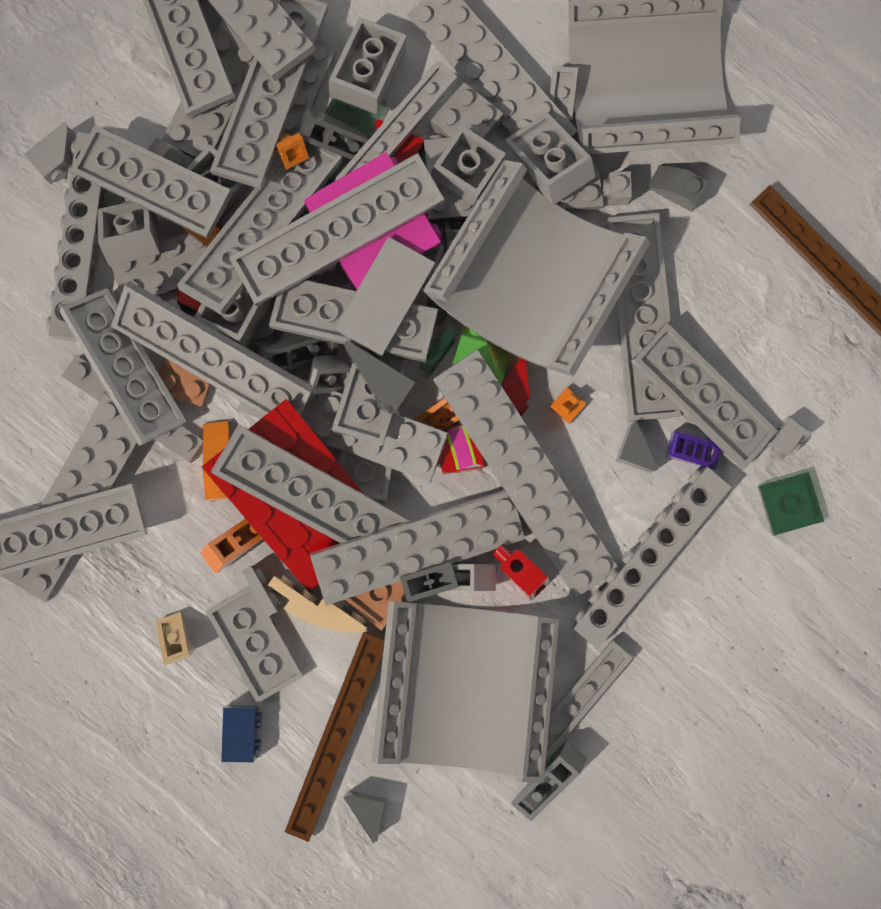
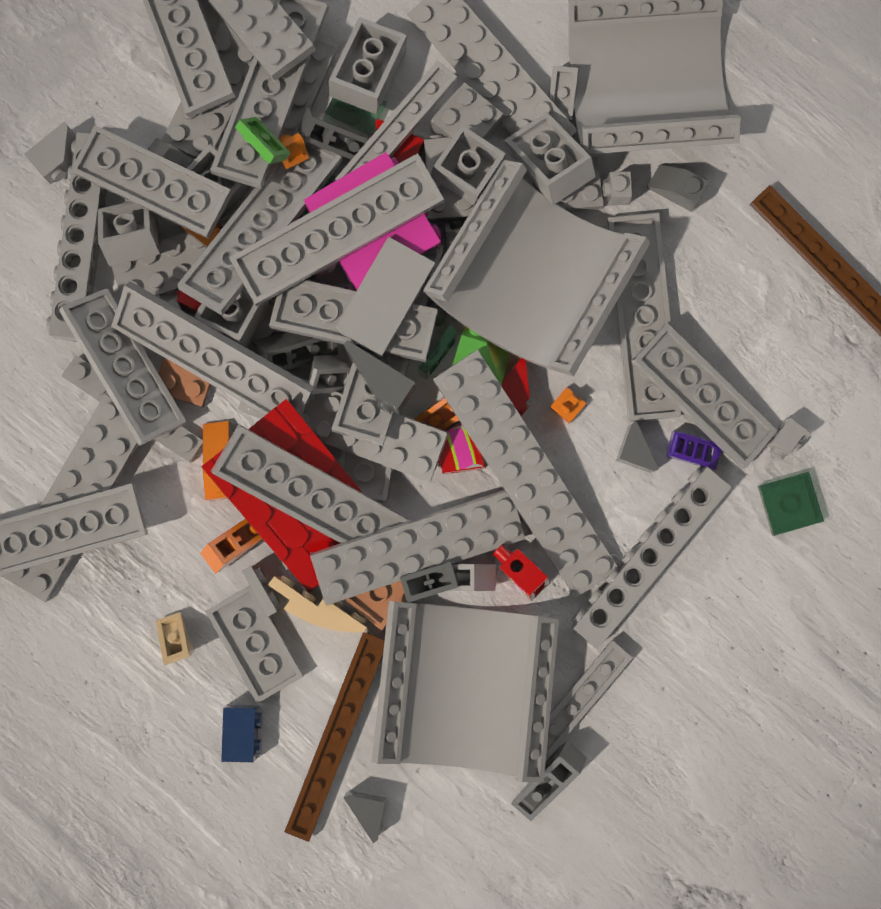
none -> bright green plate [235,117,291,164]

